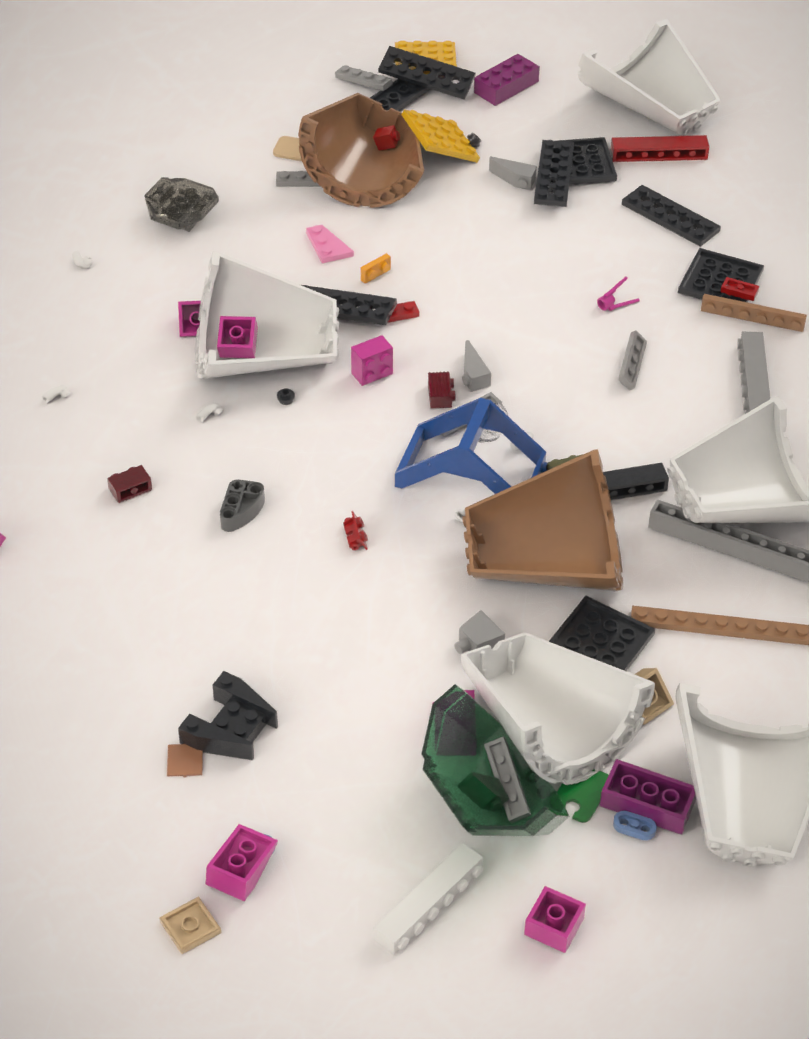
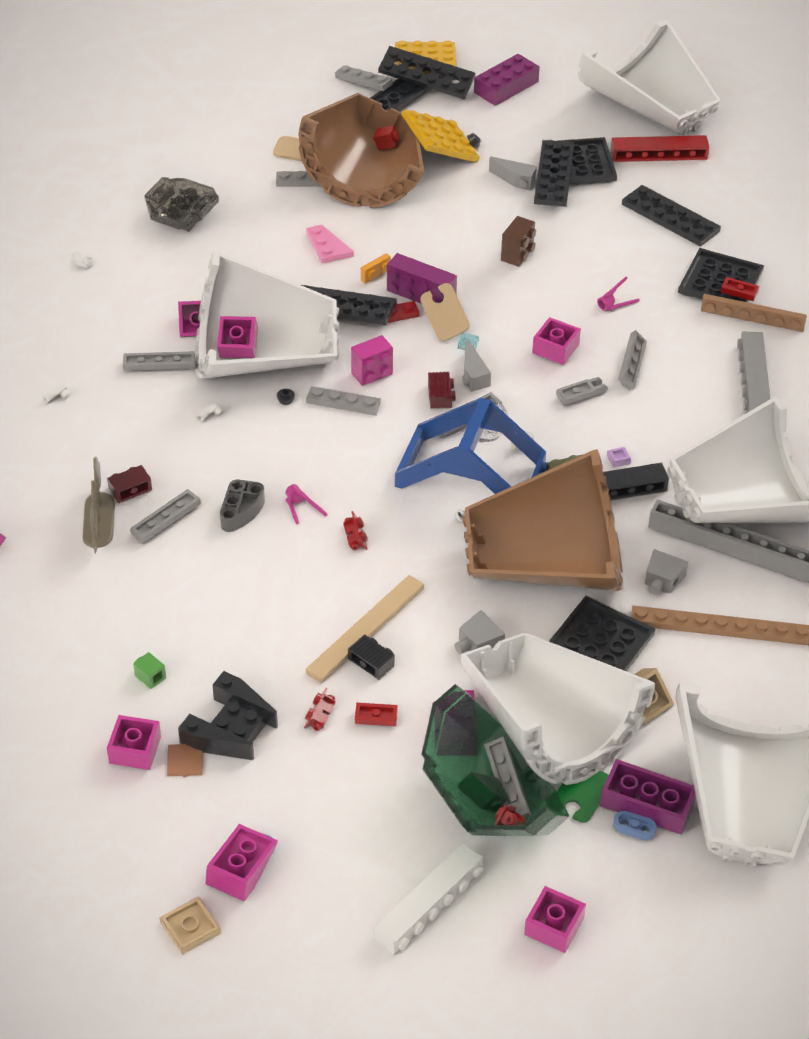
none -> dark tan plant [82,457,115,554]
none -> dark pink brick [107,715,161,770]
none -> light grey plate [123,351,195,371]
none -> light grey plate [130,489,201,544]
none -> bright green brick [133,652,166,689]
none -> dark pink plant [285,484,327,524]
none -> hinge [304,688,336,731]
none -> light grey plate [306,386,381,416]
none -> tan tile [306,575,424,683]
none -> black brick [348,634,395,680]
none -> red plate [355,702,398,727]
none -> magenta brick [387,253,457,304]
none -> tan piece [420,283,470,341]
none -> clear light blue tile [457,333,479,350]
none -> red hinge [495,805,525,828]
none -> reddish brown brick [501,216,536,267]
none -> dark pink brick [532,317,581,365]
none -> light grey hinge [556,377,608,406]
none -> lavender tile [607,447,631,467]
none -> light grey torso [645,549,688,595]

